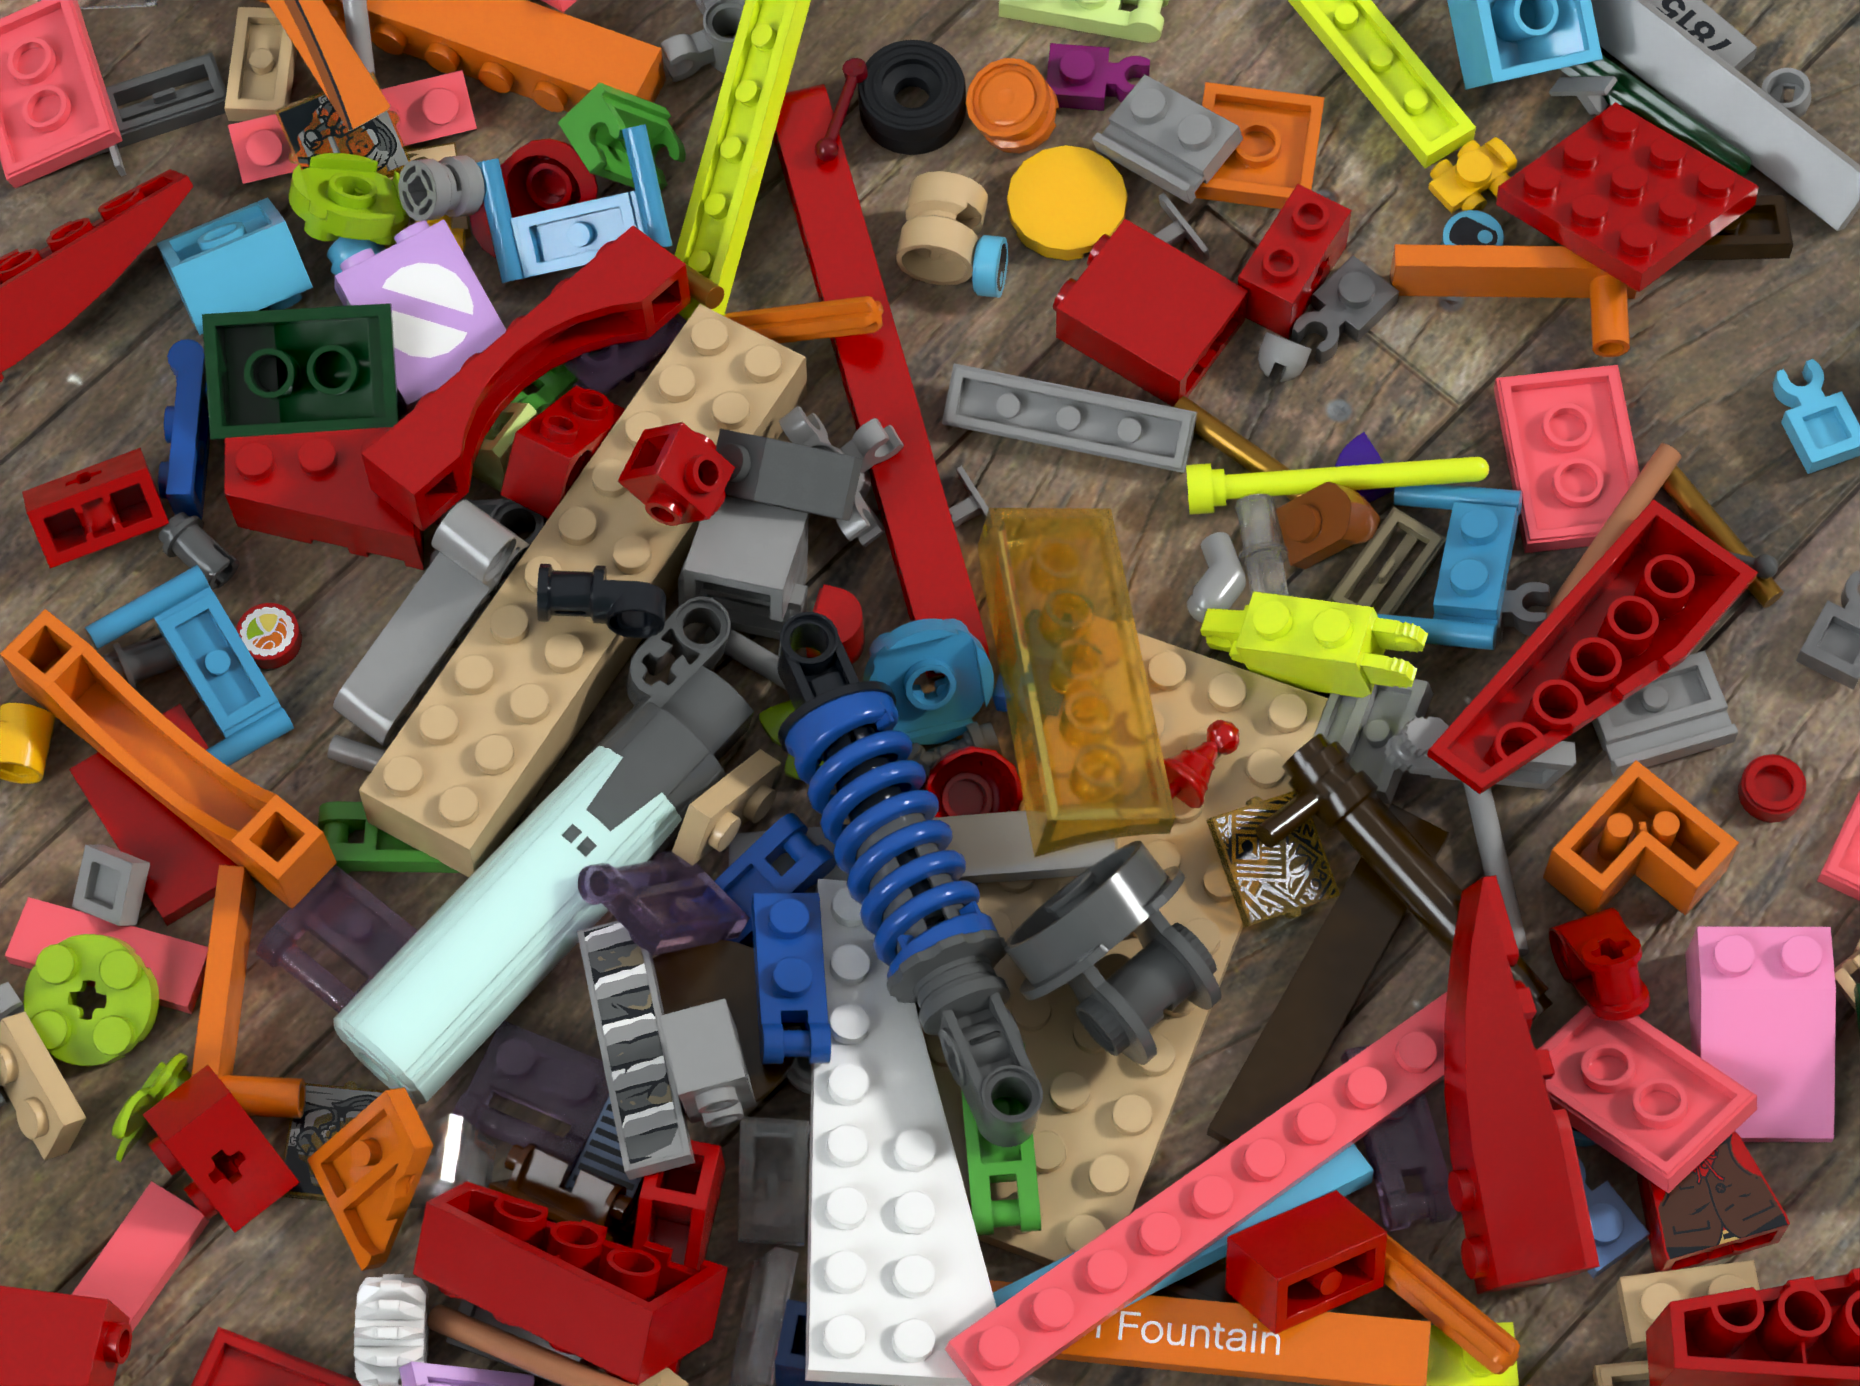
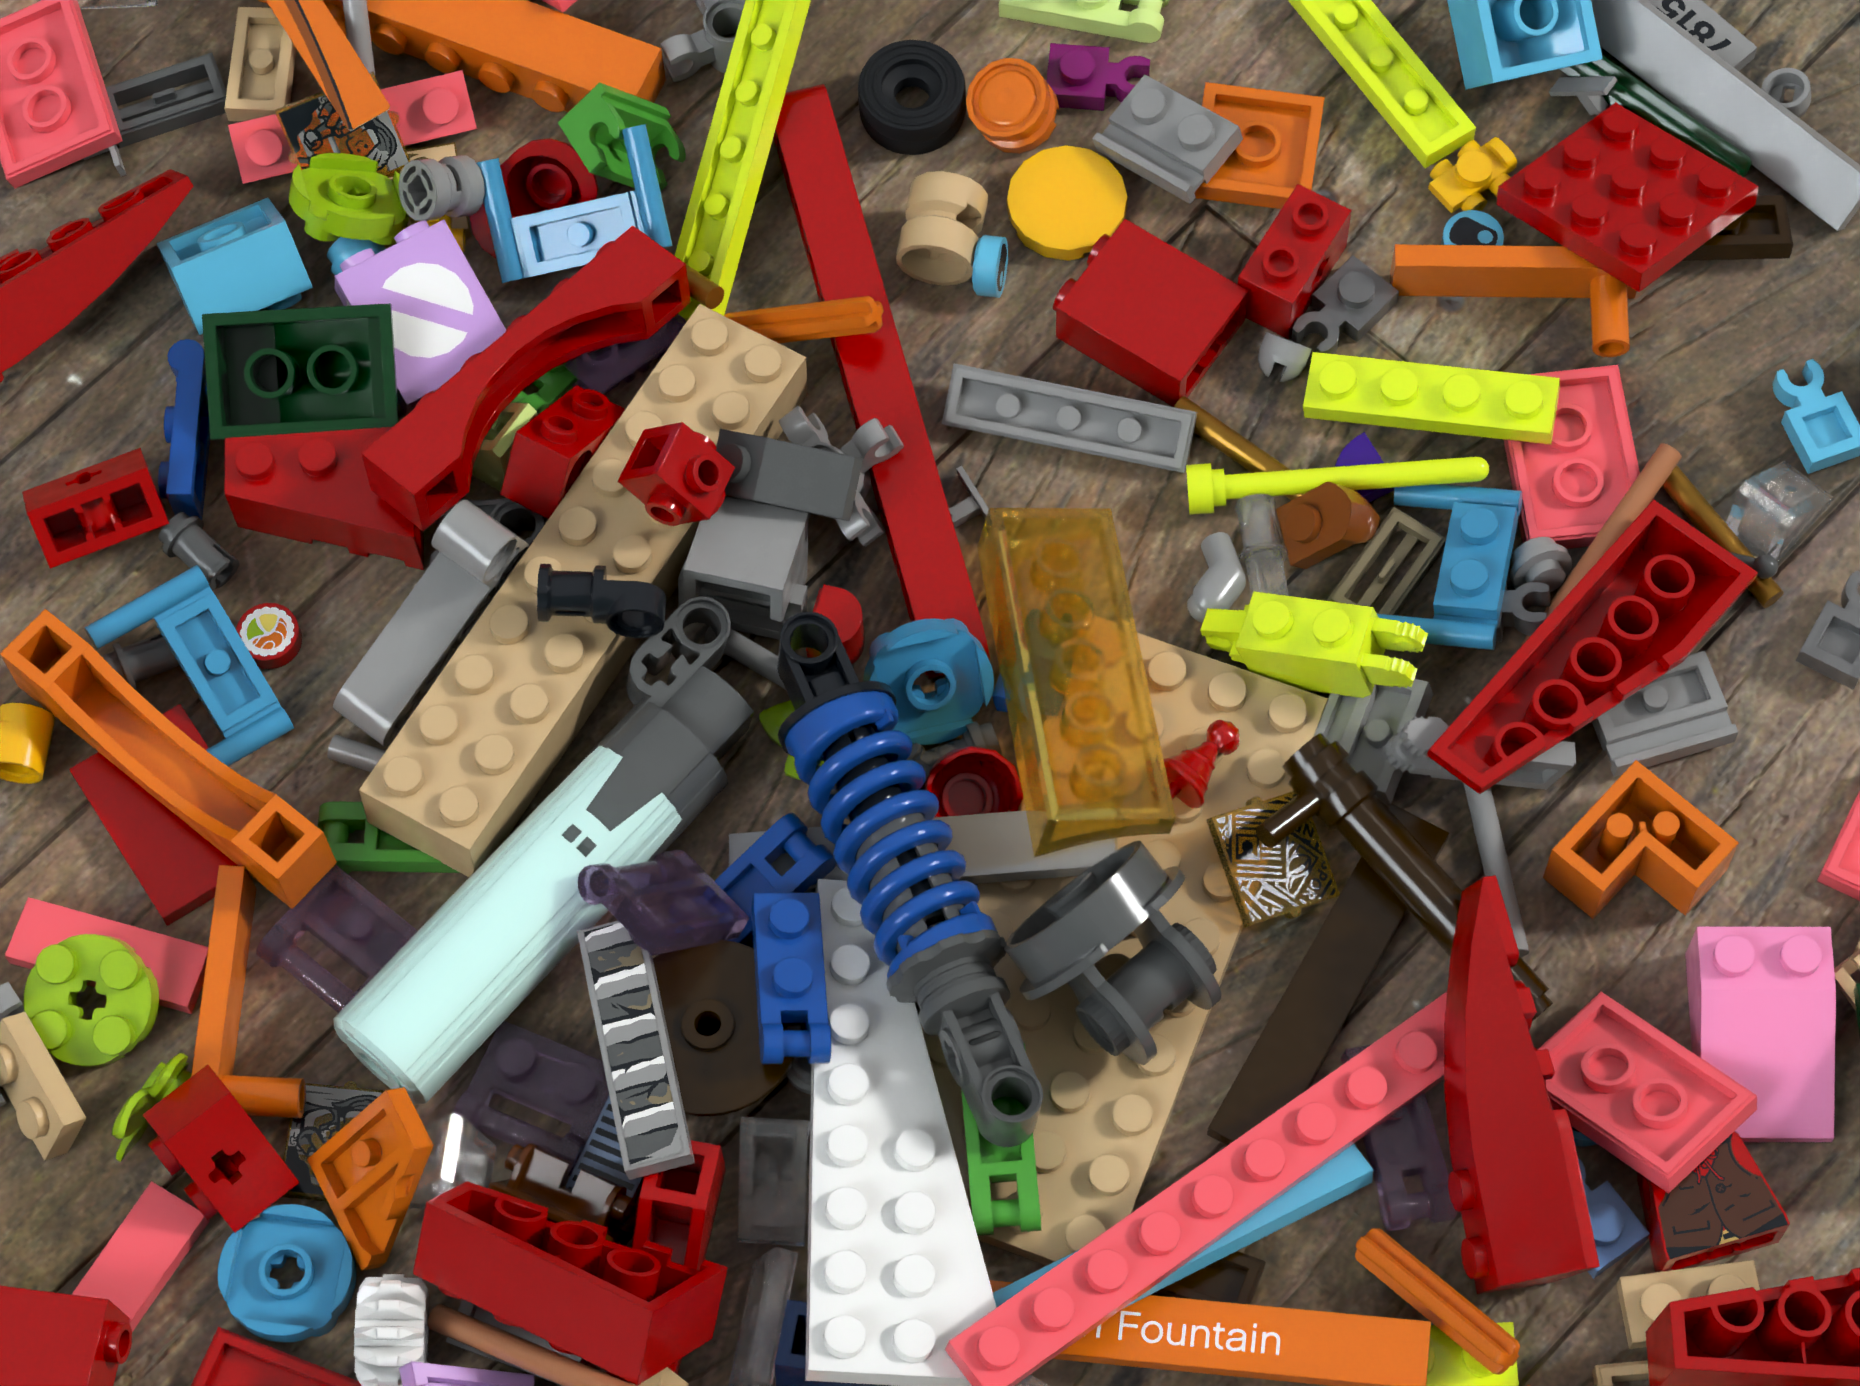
light grey plate [72,844,150,926] -> none
light grey brick [658,998,757,1127] -> none
tan plate [672,749,781,866] -> none
dark red hinge [815,58,868,162] -> none
light grey piece [1154,192,1209,262] -> none
red brick [1225,1190,1387,1334] -> none
red piece [1548,907,1651,1021] -> none
red tile [1738,754,1806,823] -> none
none -> dark azure plate [218,1204,357,1343]
none -> neon yellow plate [1303,352,1560,445]
none -> light grey plate [1510,537,1572,592]
none -> clear slope [1726,461,1834,562]

